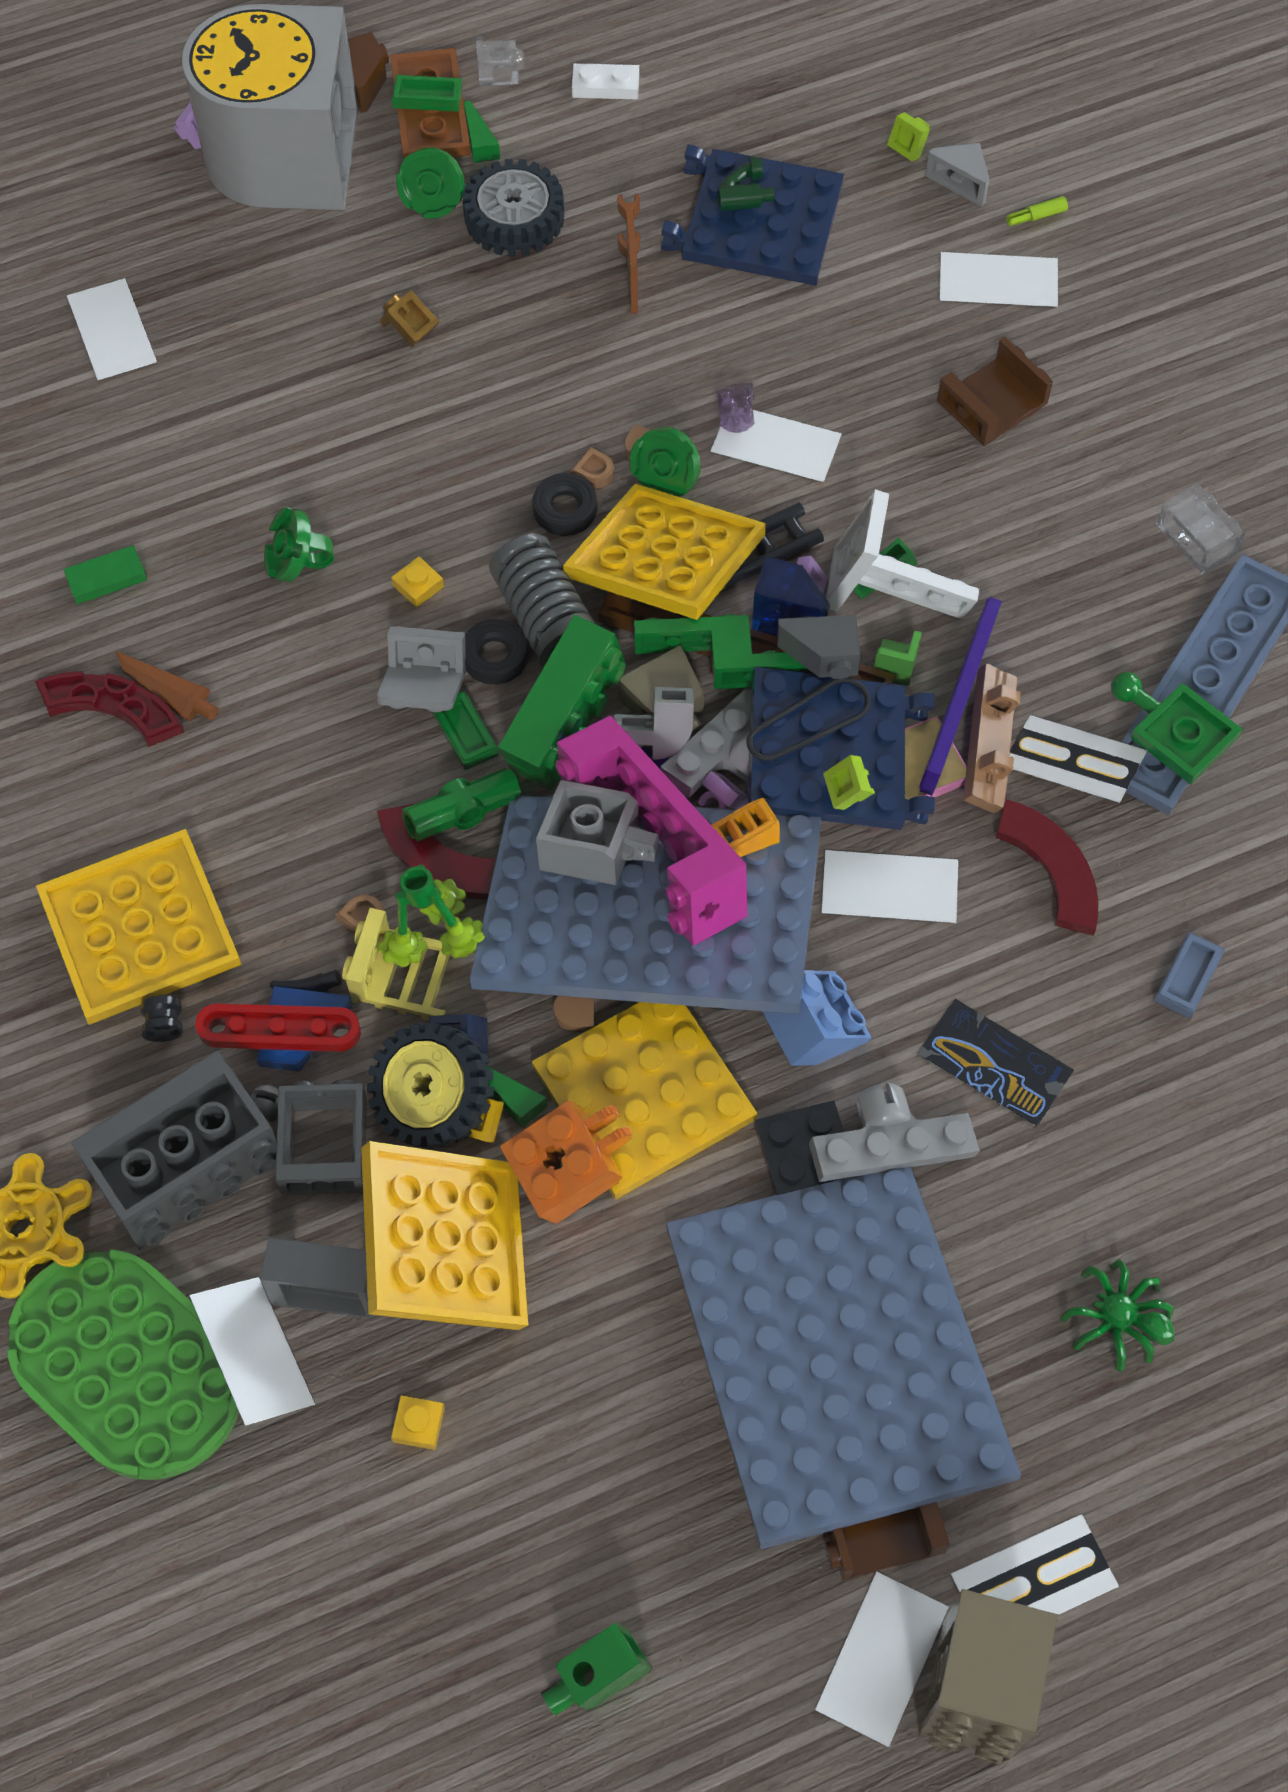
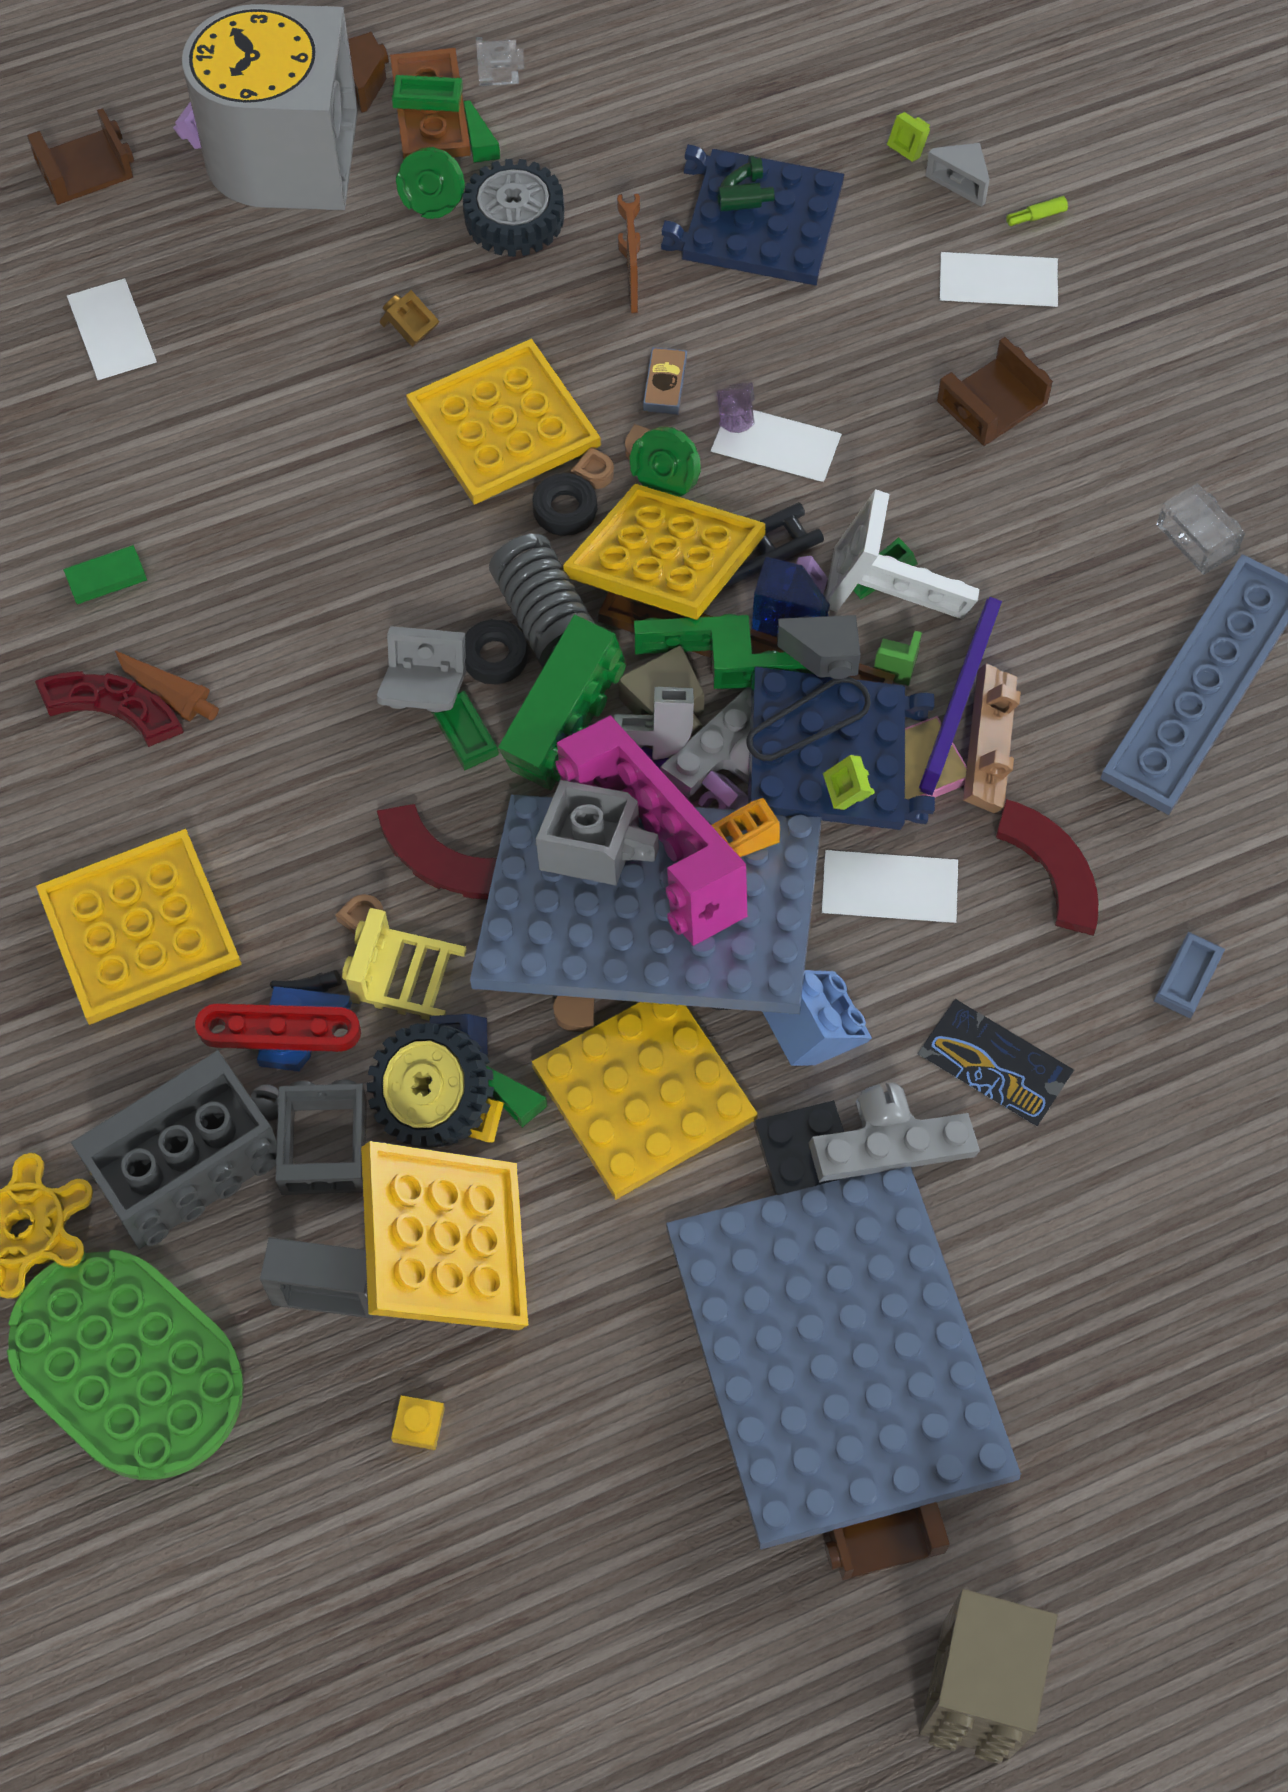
black wheel [140,995,183,1042] -> none
white sticker [189,1277,315,1426] -> none
green tile [264,507,335,582] -> none
lime plant [378,865,485,967] -> none
yellow plate [391,556,444,608] -> none
green piece [402,768,521,842] -> none
orange hinge [500,1100,632,1224] -> none
green torso [541,1622,653,1716] -> none
white plate [572,63,639,99] -> none
white sticker [815,1571,949,1747] -> none
sticker [951,1514,1119,1615] -> none
sticker [1009,715,1147,803] -> none
green animal [1060,1259,1174,1372] -> none
green plate [1111,671,1243,785] -> none
none -> reddish brown panel [27,108,135,205]
none -> yellow plate [406,338,601,505]
none -> tile [643,347,687,415]

